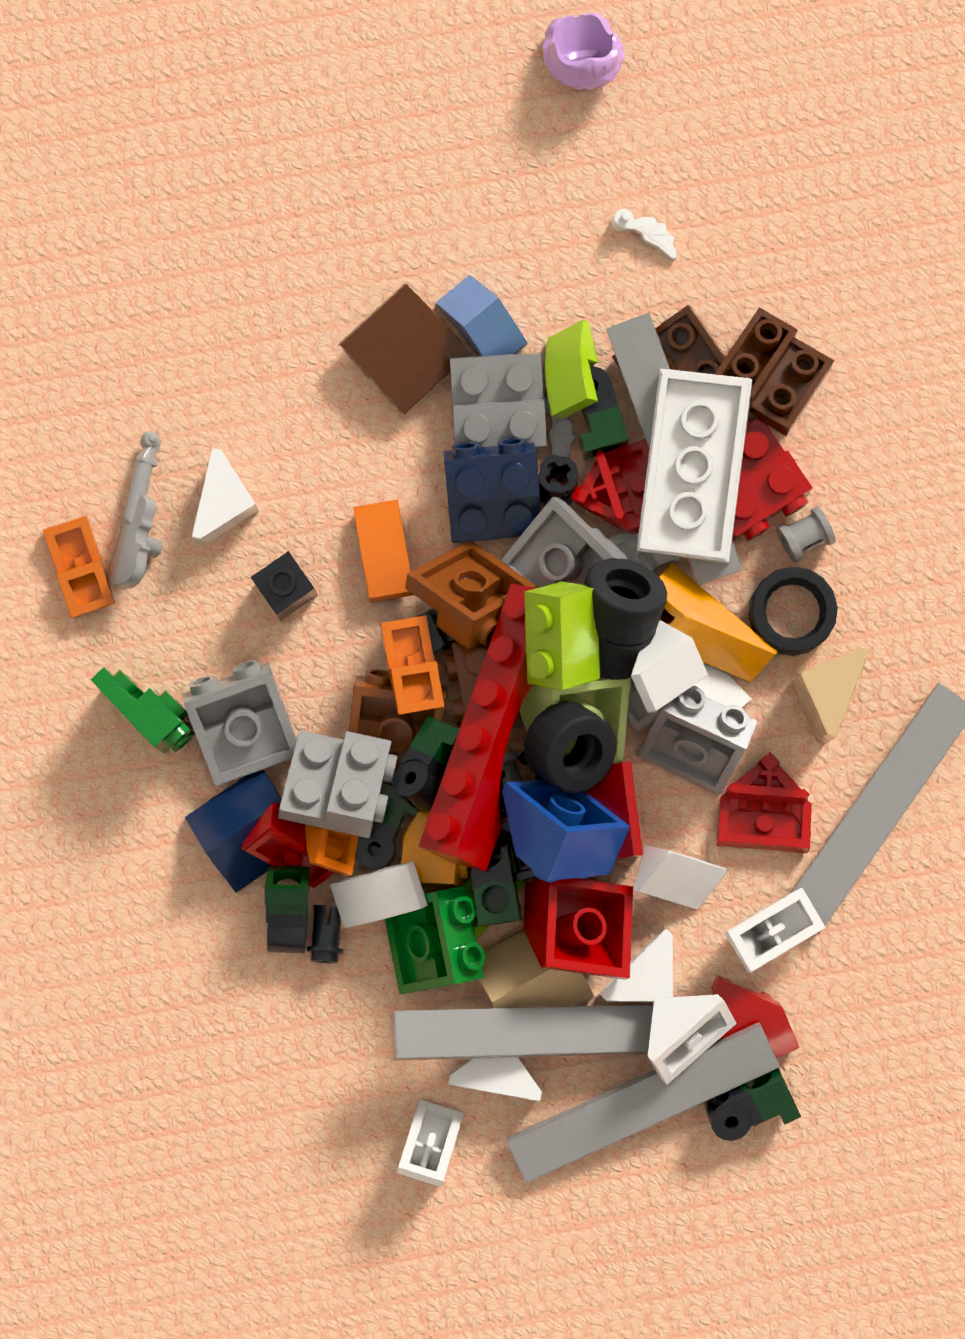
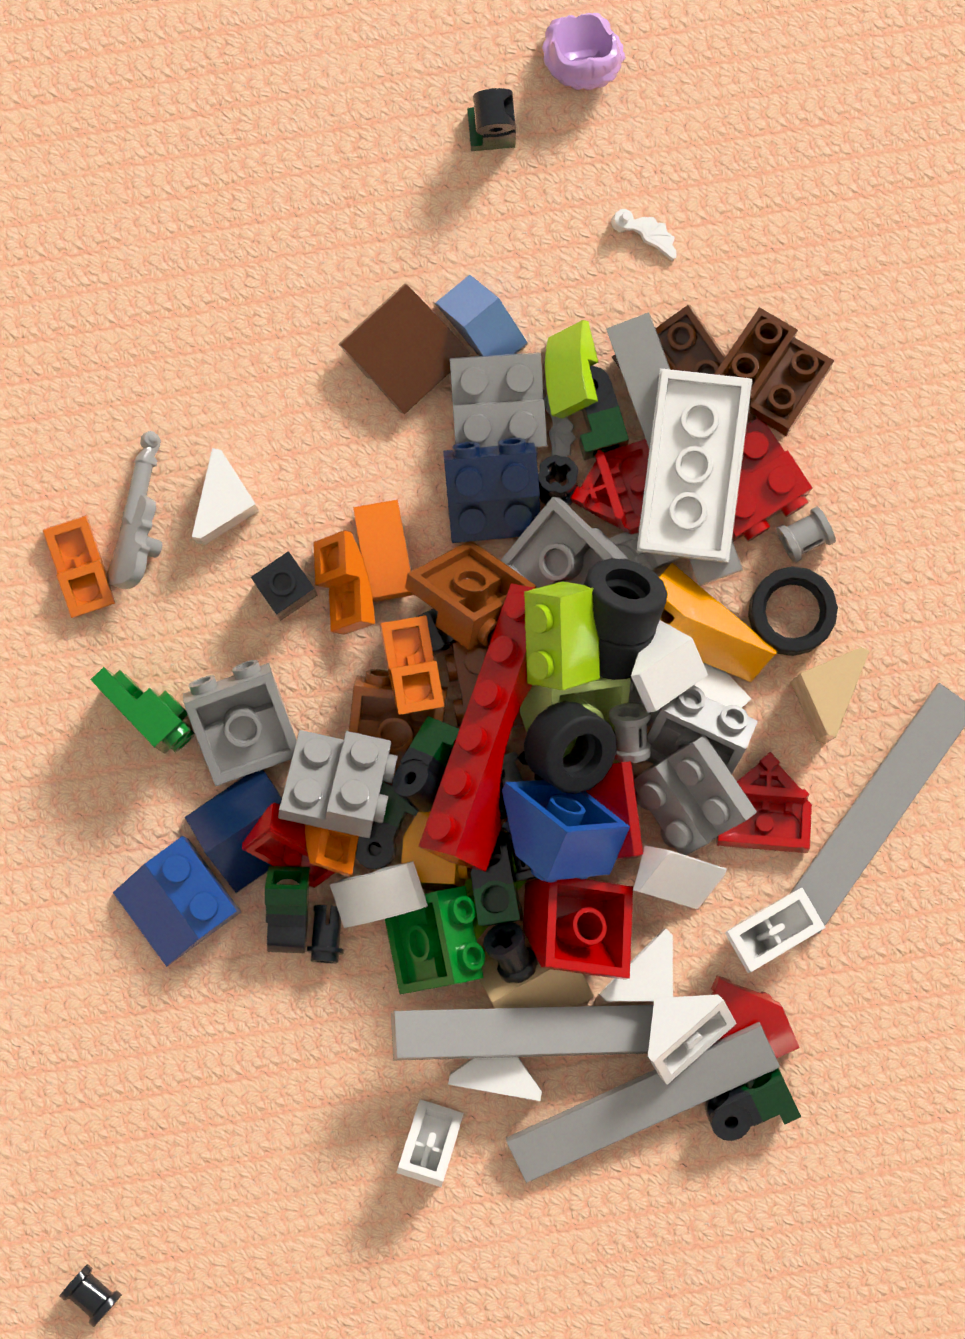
none -> black bush [59,1264,122,1327]
none -> blue slope [113,836,241,967]
none -> orange slope [313,530,375,635]
none -> black leg [467,88,516,151]
none -> black bush [483,922,538,983]
none -> light grey bush [609,703,652,763]
none -> light grey plate [634,734,757,855]

